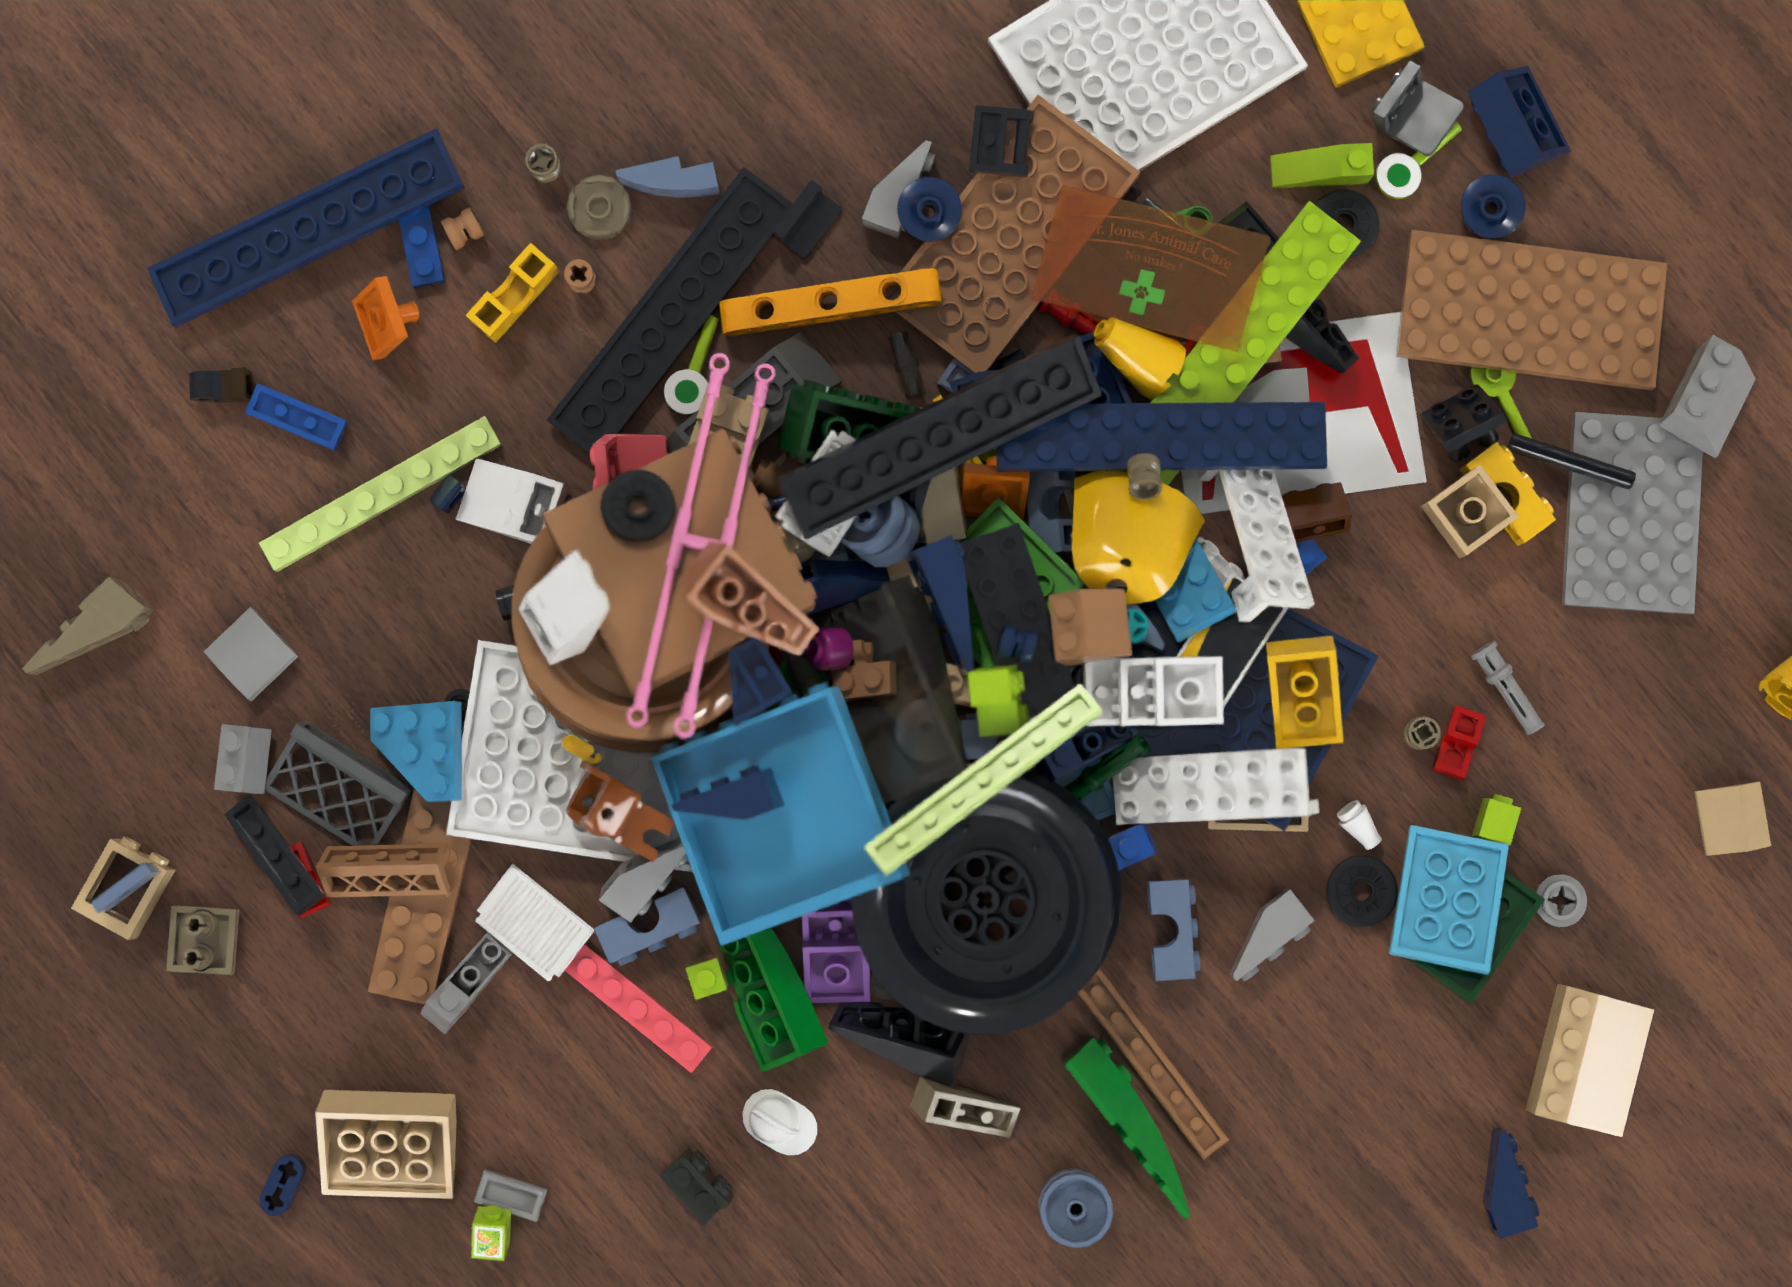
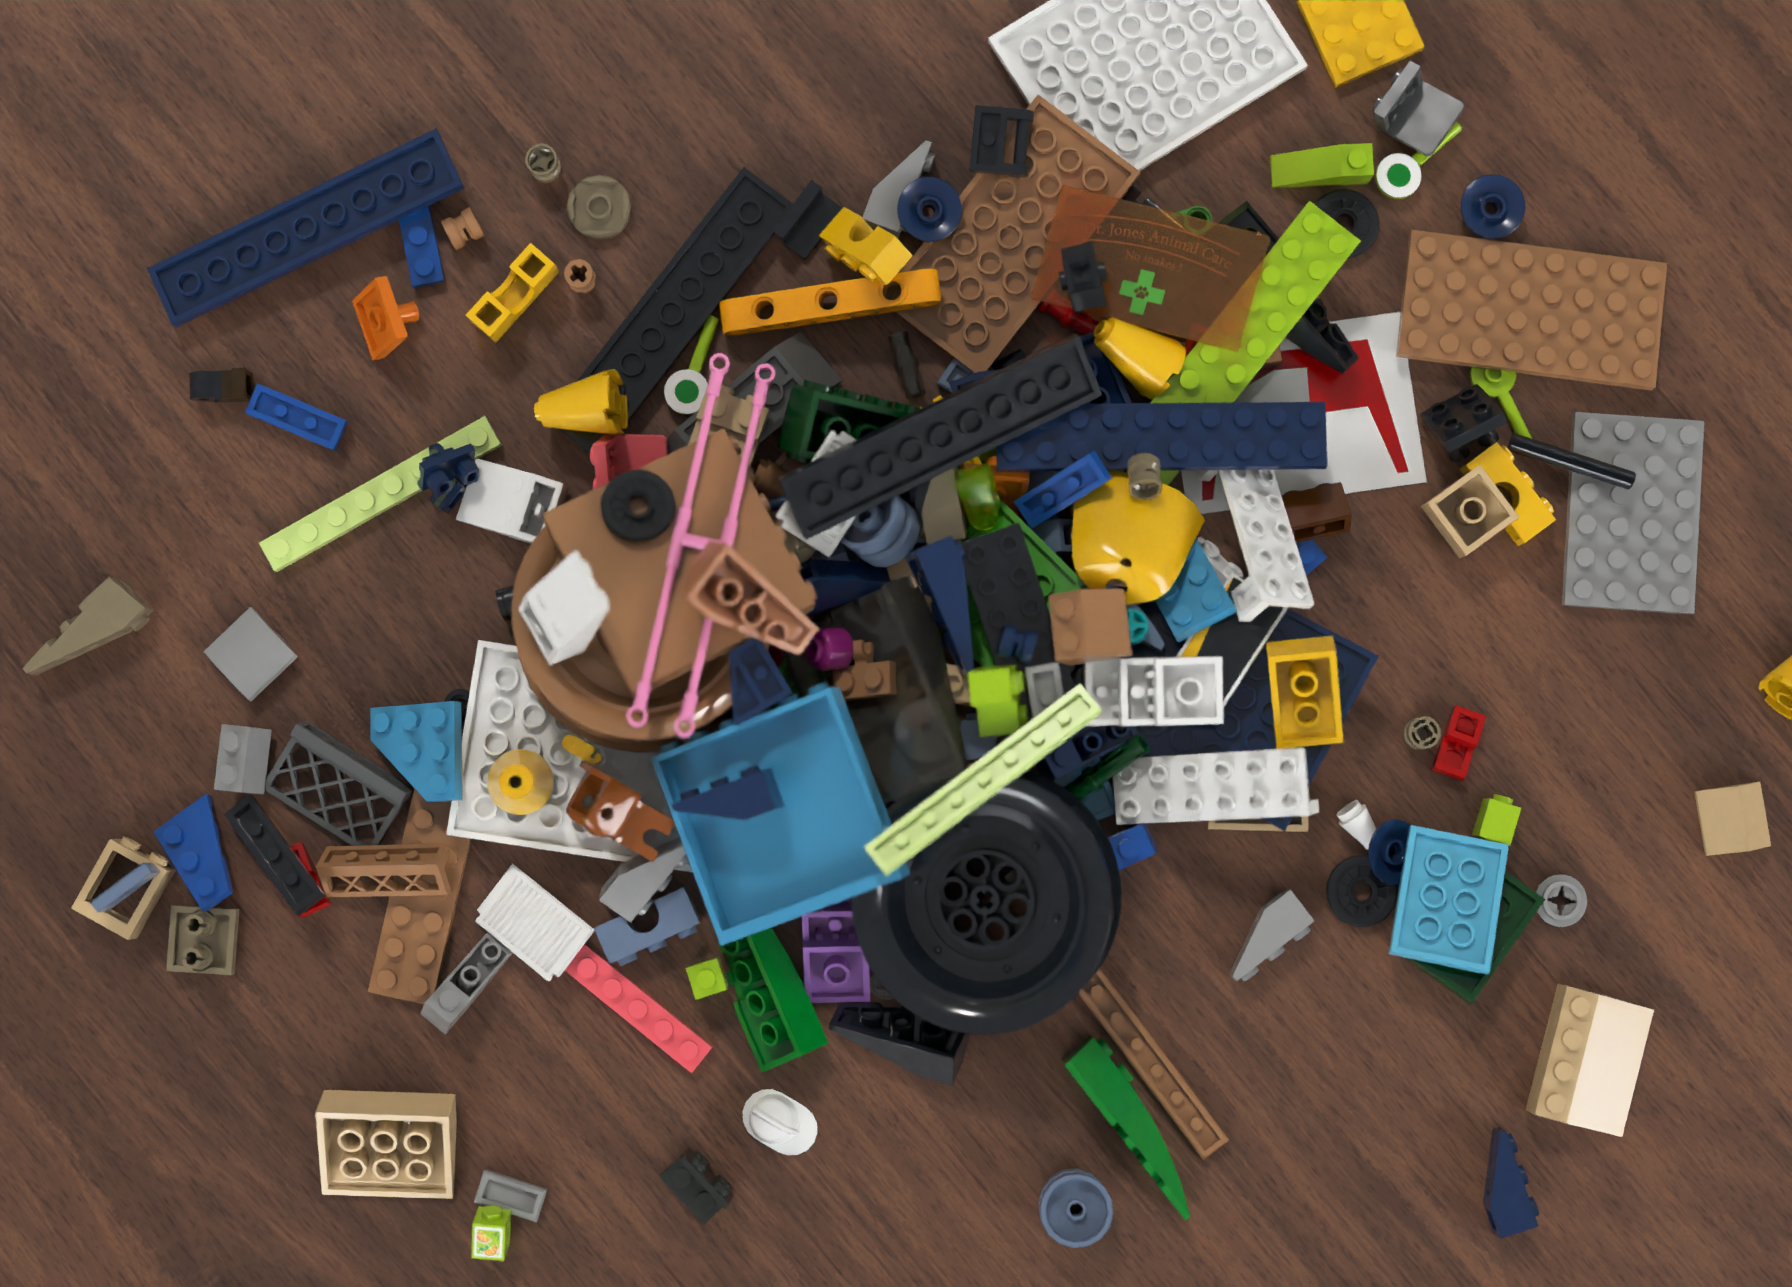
dark blue beam [259,1154,306,1216] -> none
sand blue slope [615,156,720,198] -> none
dark tan slope [910,1077,1020,1138] -> none
sand blue arch [1146,879,1200,981] -> none
dark blue slope [1468,66,1571,177] -> none
light grey pin [1470,640,1545,736] -> none
light grey slope [1658,335,1756,458] -> none
none -> blue wing [153,794,233,912]
none -> dark blue hips [417,443,479,497]
none -> yellow cone [487,749,554,815]
none -> yellow cone [534,369,628,435]
none -> yellow arch [819,207,913,285]
none -> clear neon green piece [955,463,1001,530]
none -> blue plate [1014,450,1112,529]
none -> light grey plate [1024,662,1064,719]
none -> black hinge [1058,241,1108,314]
none -> dark blue dish [1368,819,1411,885]

